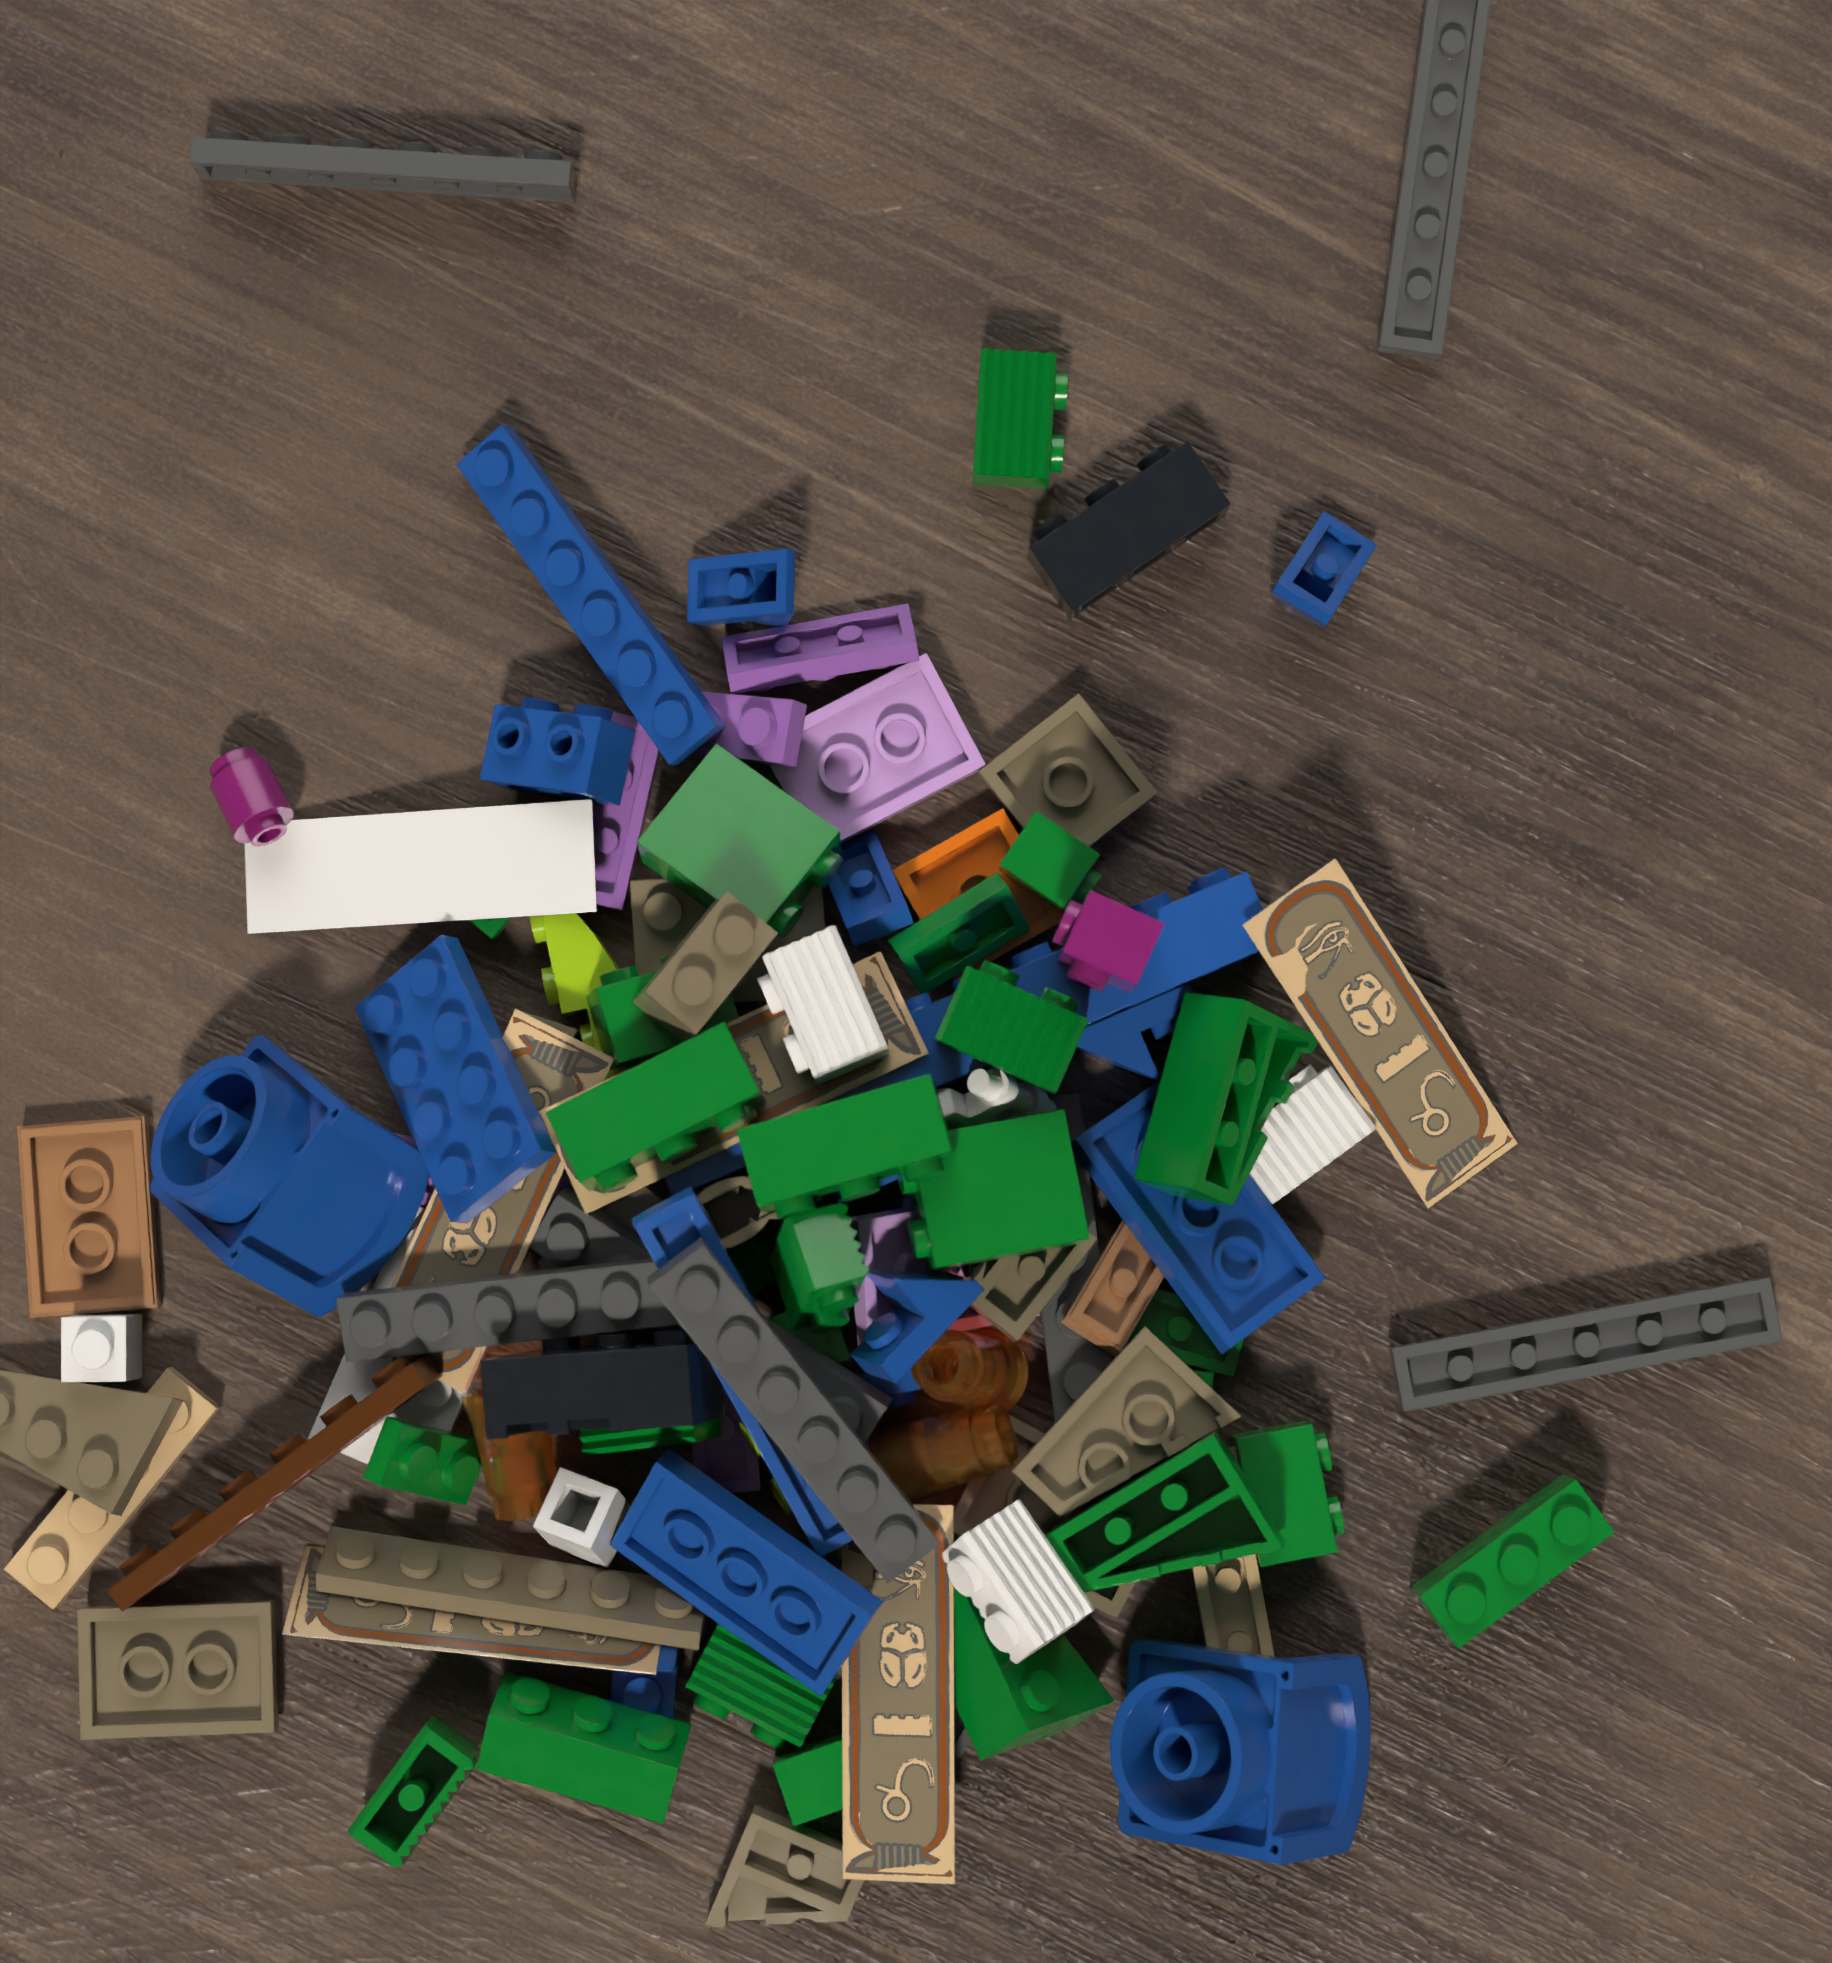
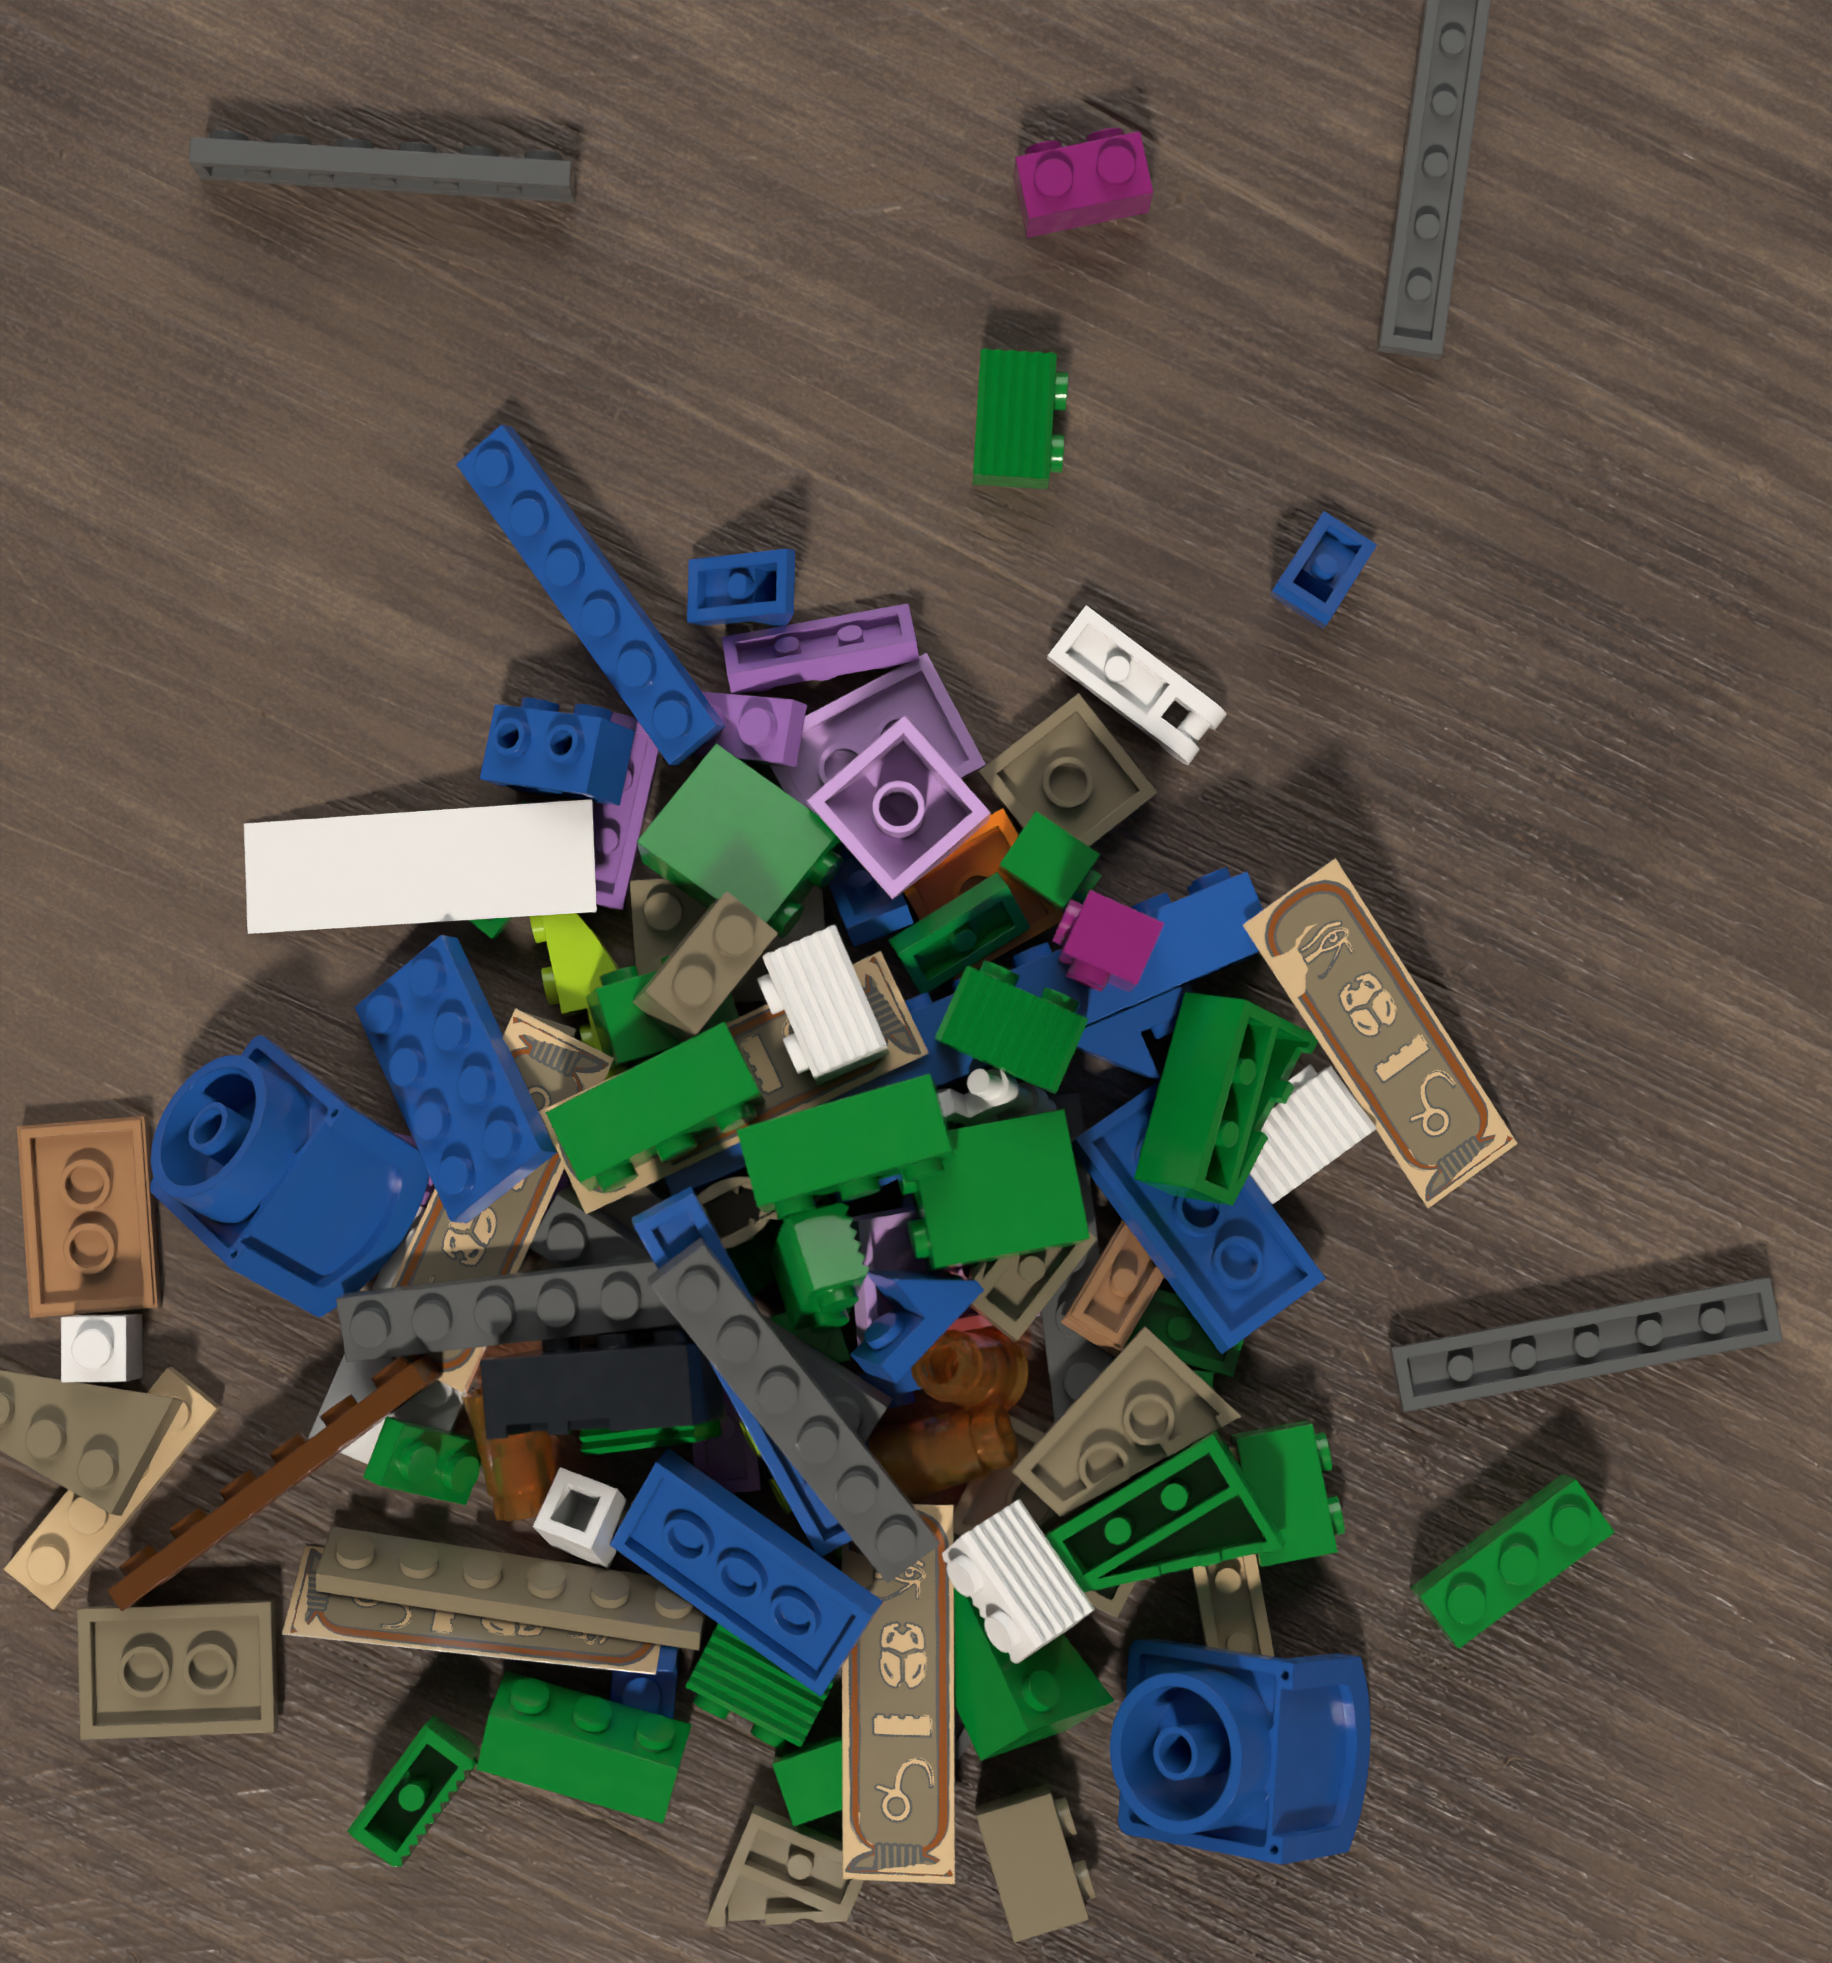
magenta brick [209,748,294,846] -> none
black brick [1027,441,1231,620] -> none
none -> lavender slope [806,715,991,900]
none -> dark tan brick [975,1783,1096,1943]
none -> magenta brick [1013,127,1153,238]
none -> white plate [1047,605,1227,765]

